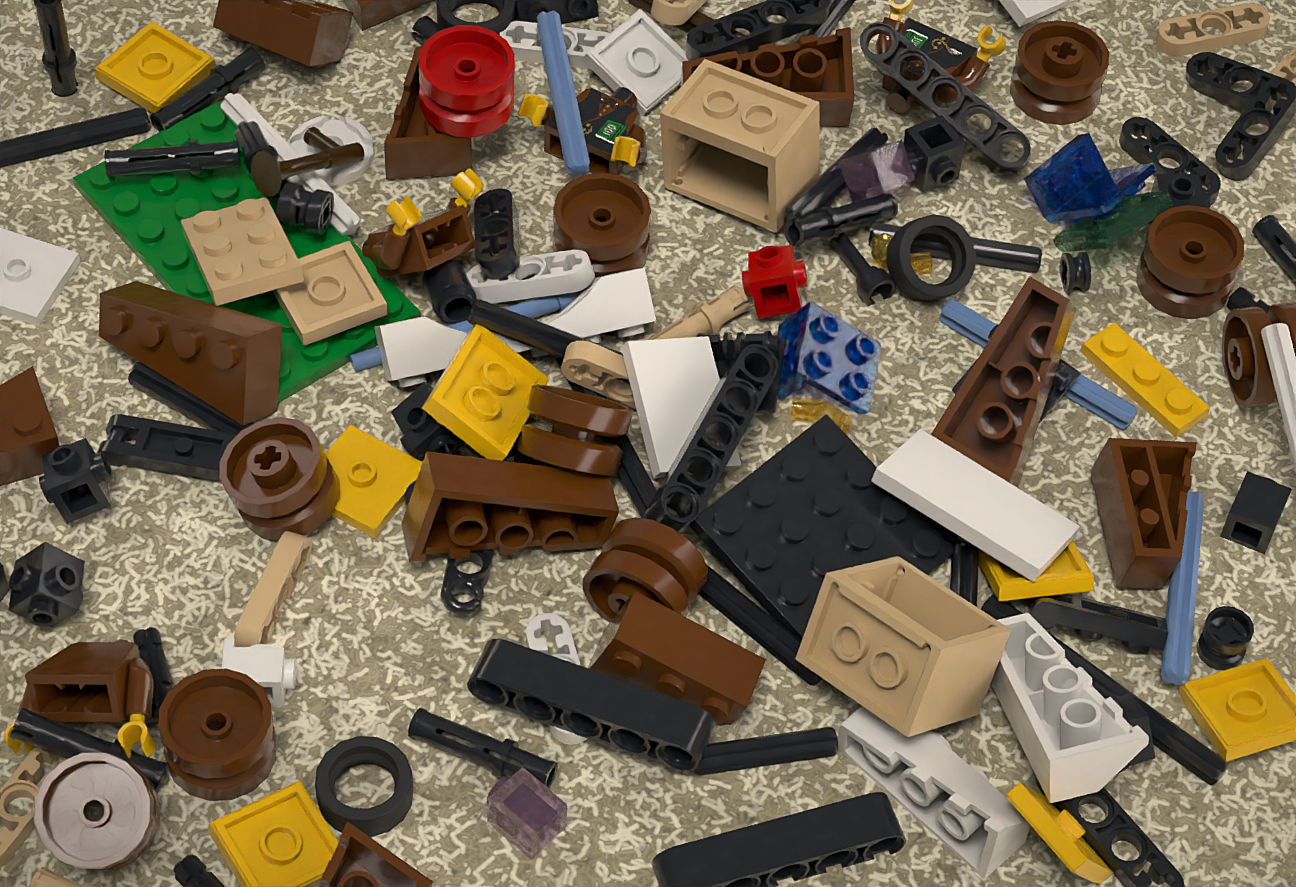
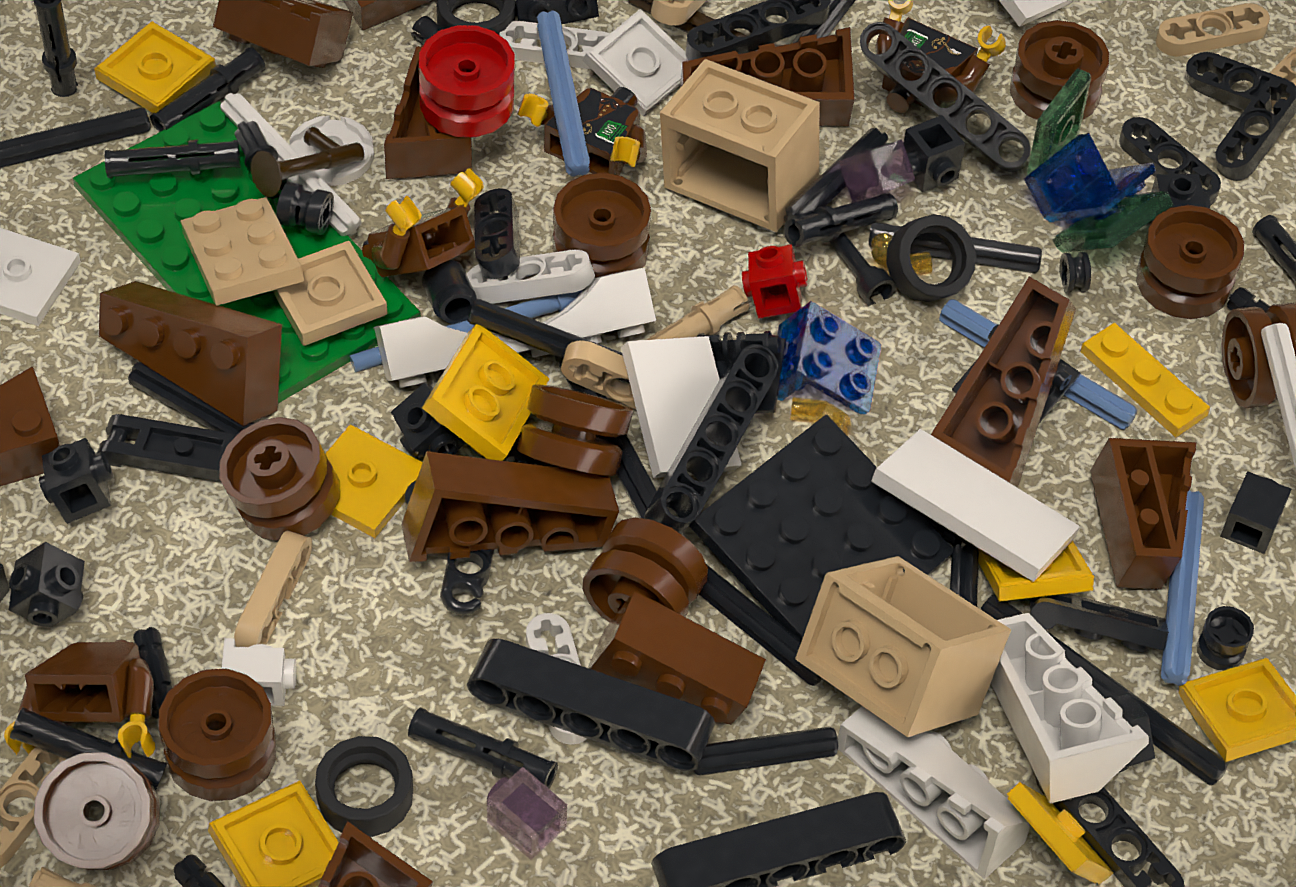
none -> clear green plate [1026,68,1091,183]

